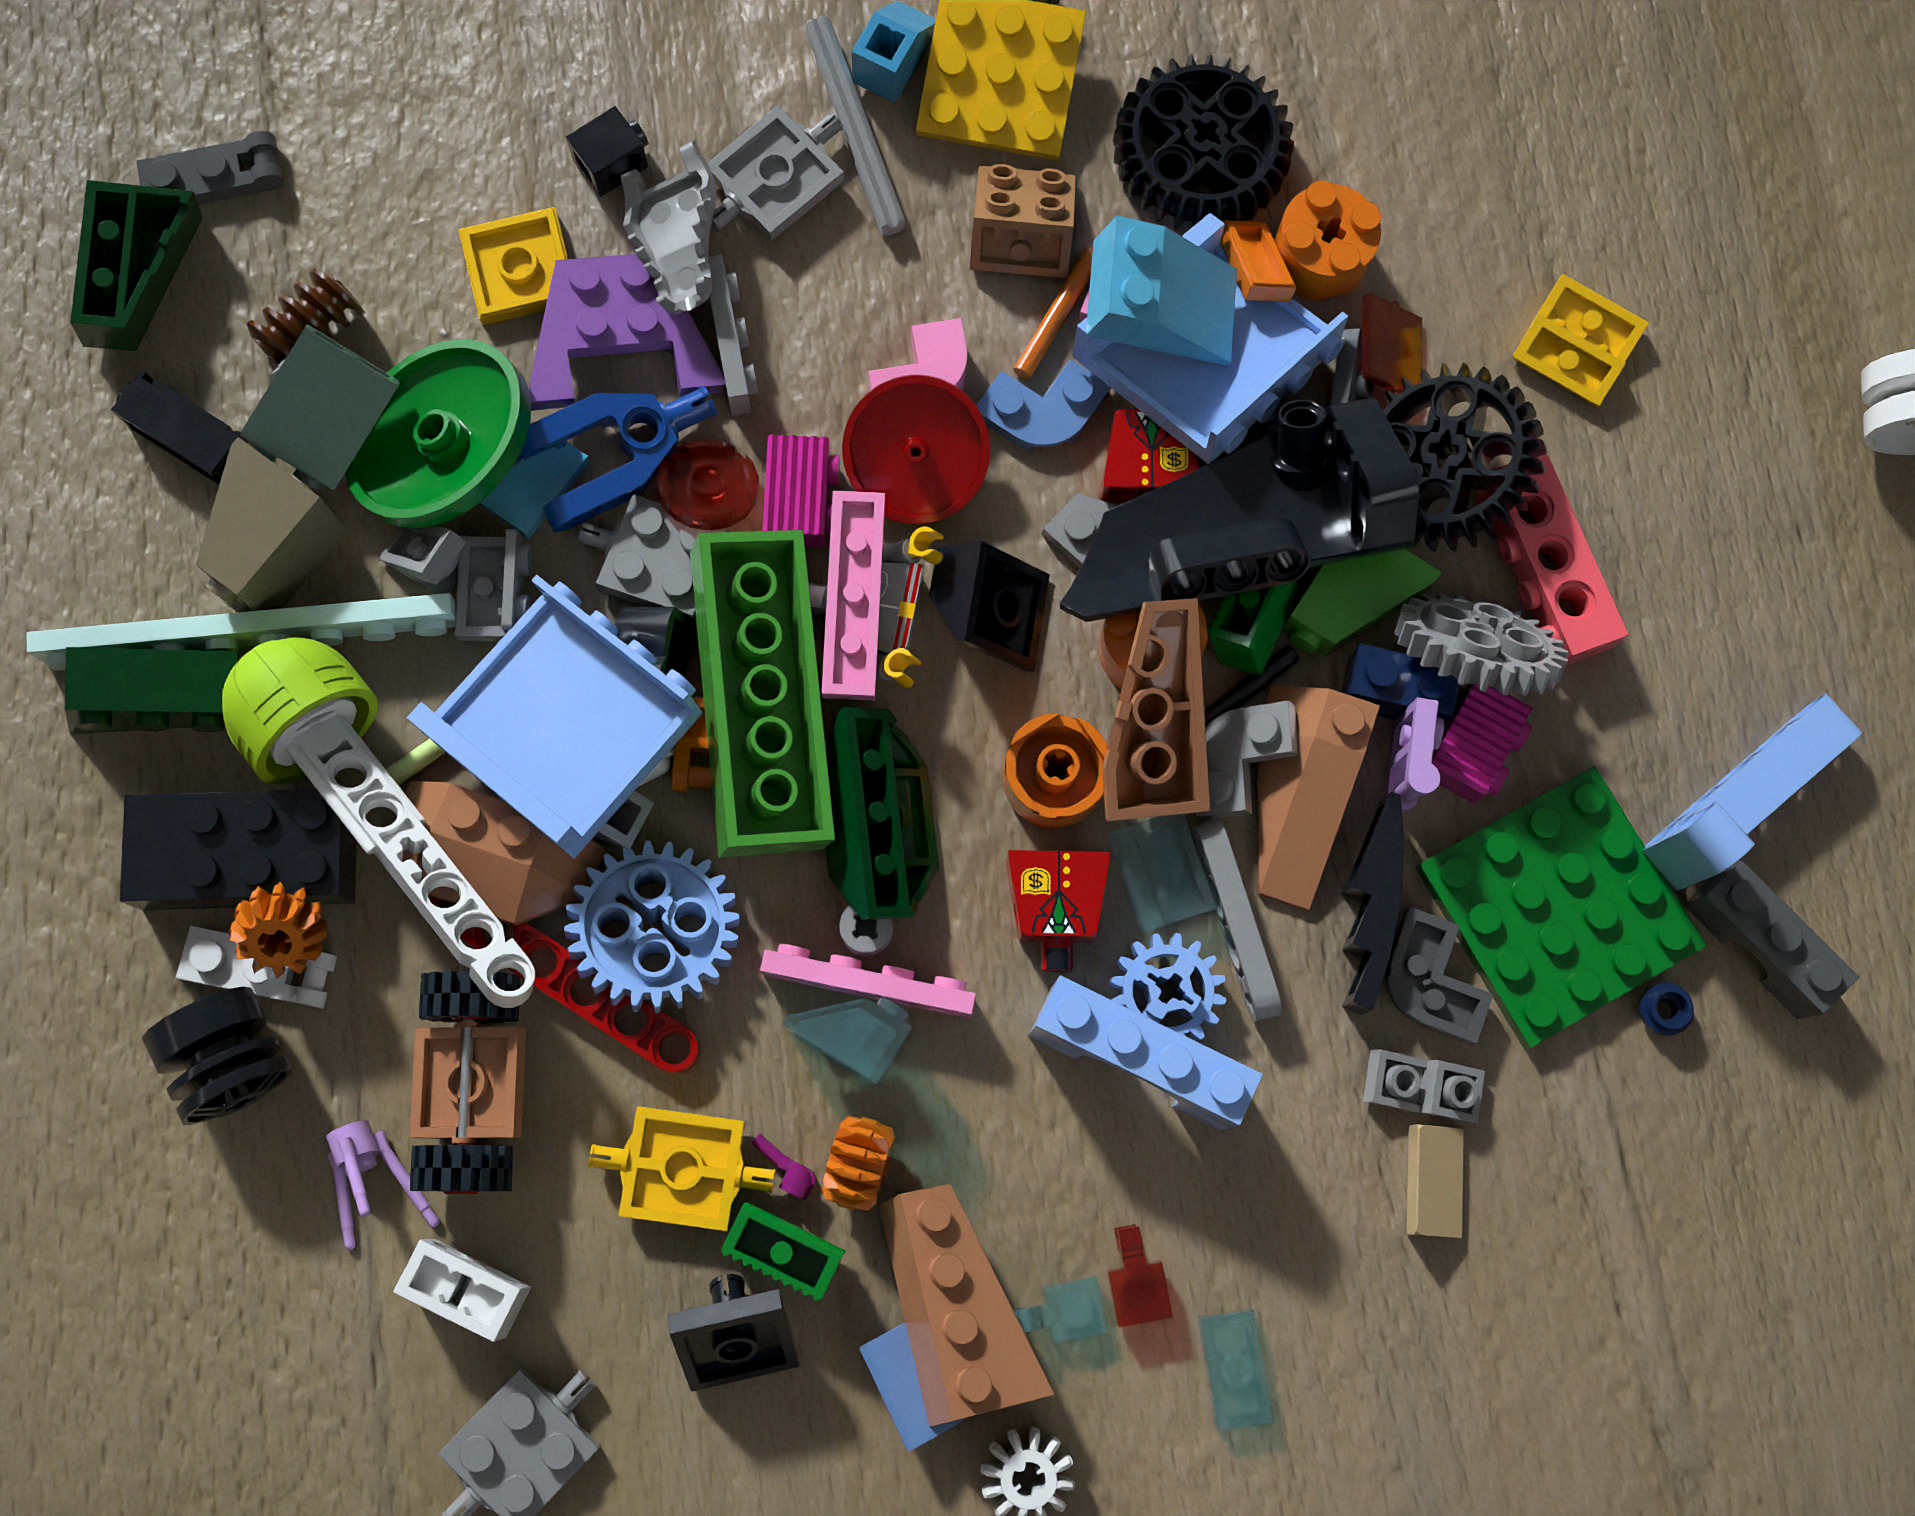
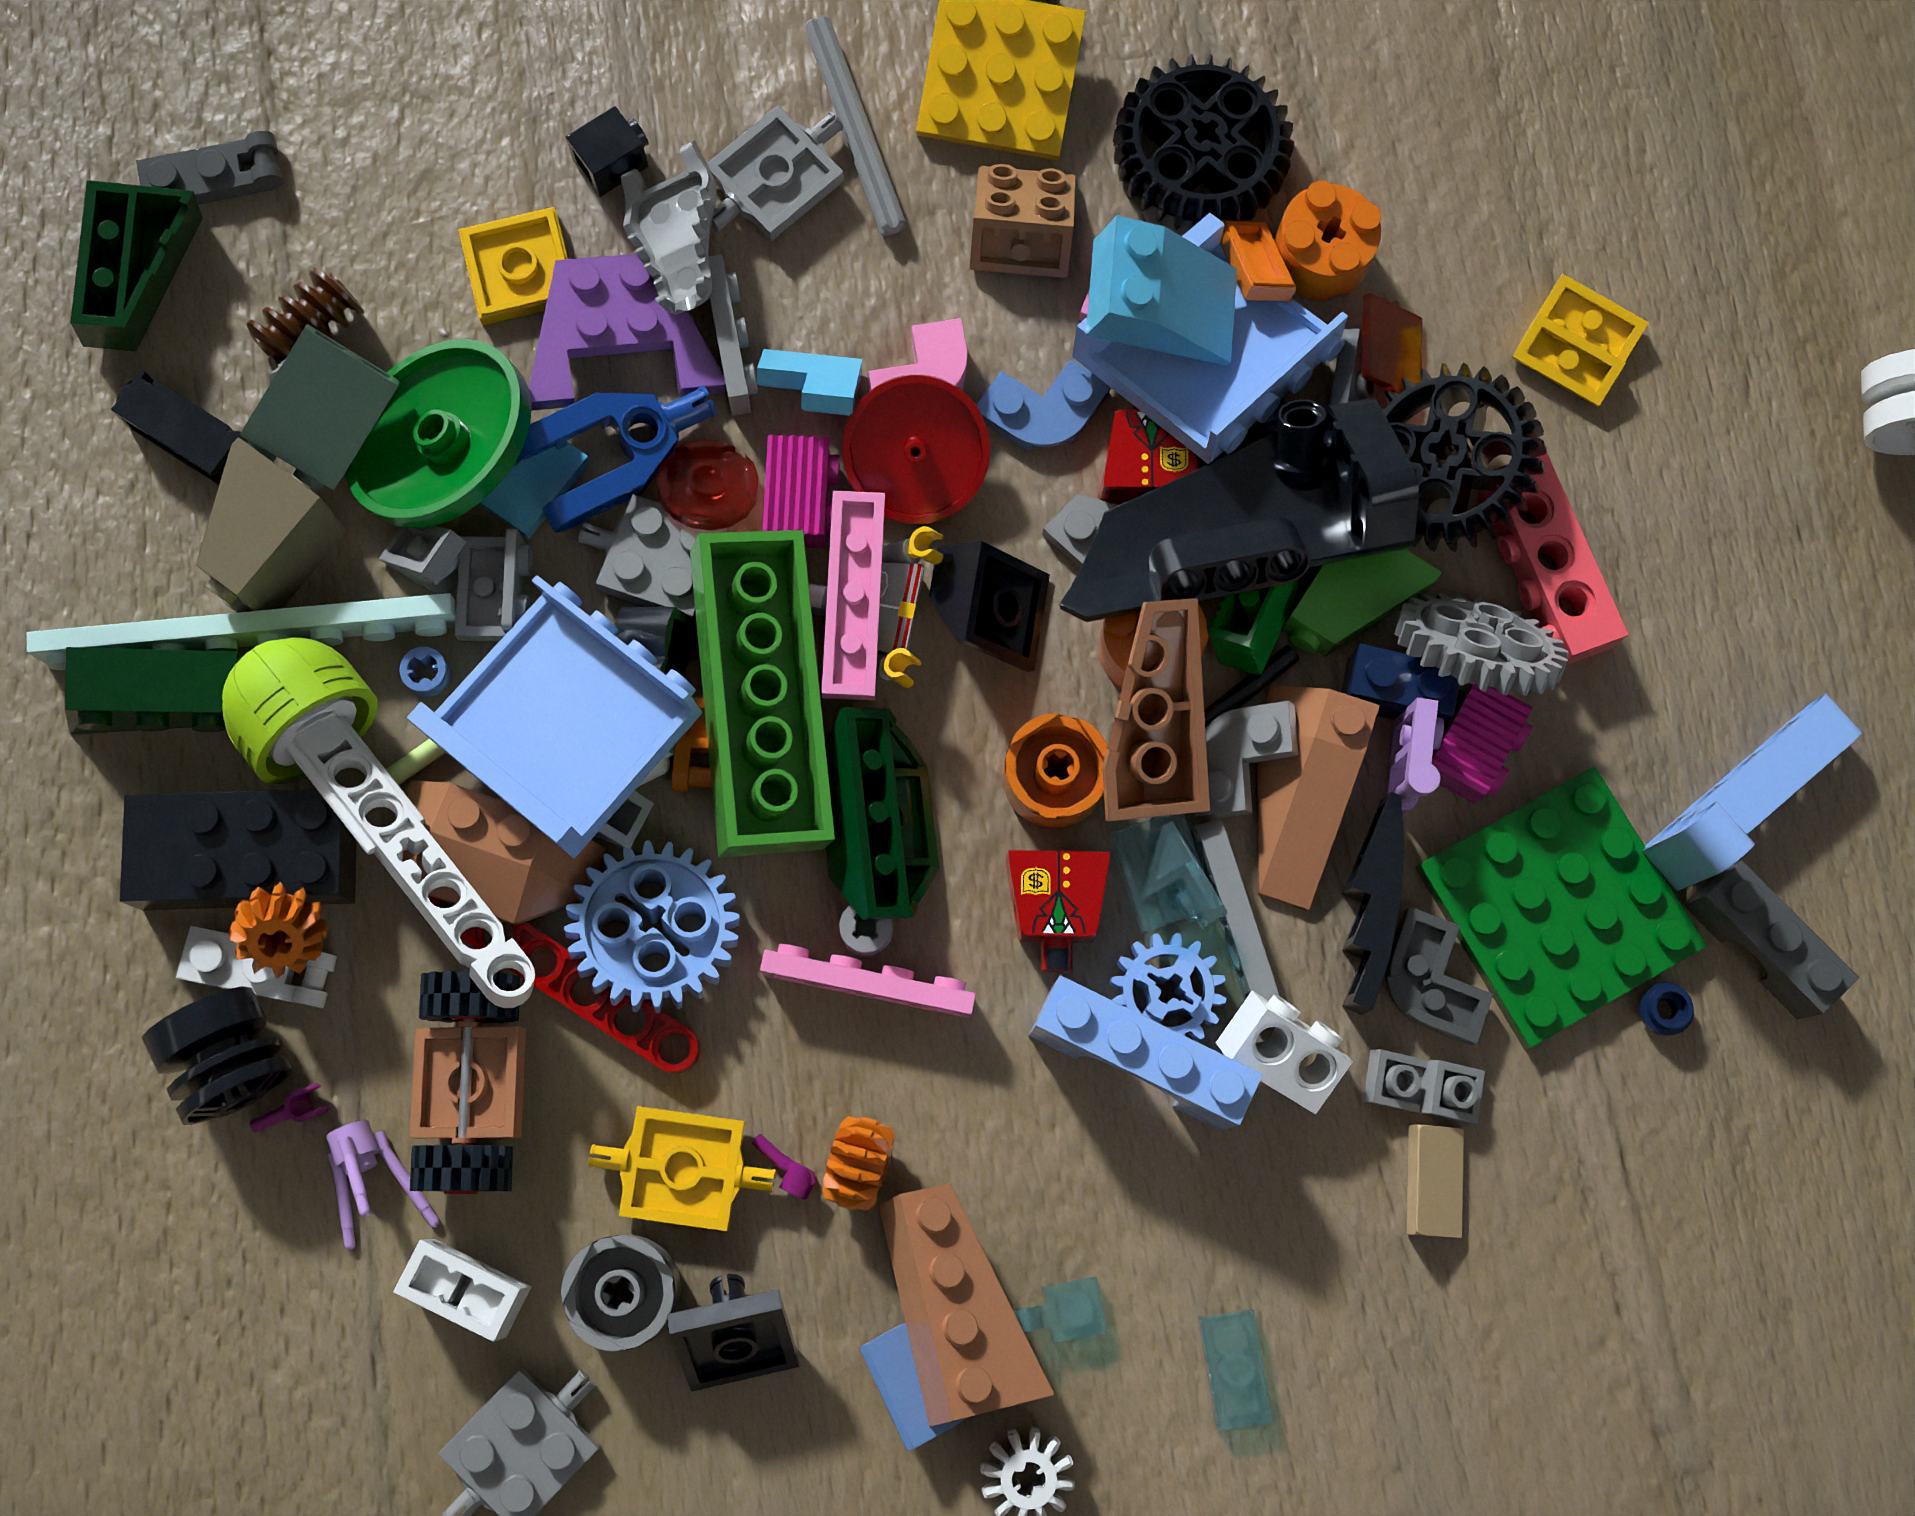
green brick [721,1202,846,1301] -> none
clear light blue slope [783,996,913,1090] -> none
dark azure slope [851,0,936,103] -> none
orange bar [1013,248,1093,380] -> none
clear red plate [1106,1224,1173,1328] -> none
none -> magenta hand [250,1083,329,1132]
none -> medium blue bush [399,647,451,697]
none -> light grey brick [561,1235,681,1352]
none -> medium azure tile [756,349,863,416]
none -> clear light blue slope [1139,821,1228,931]
none -> white brick [1216,991,1353,1114]

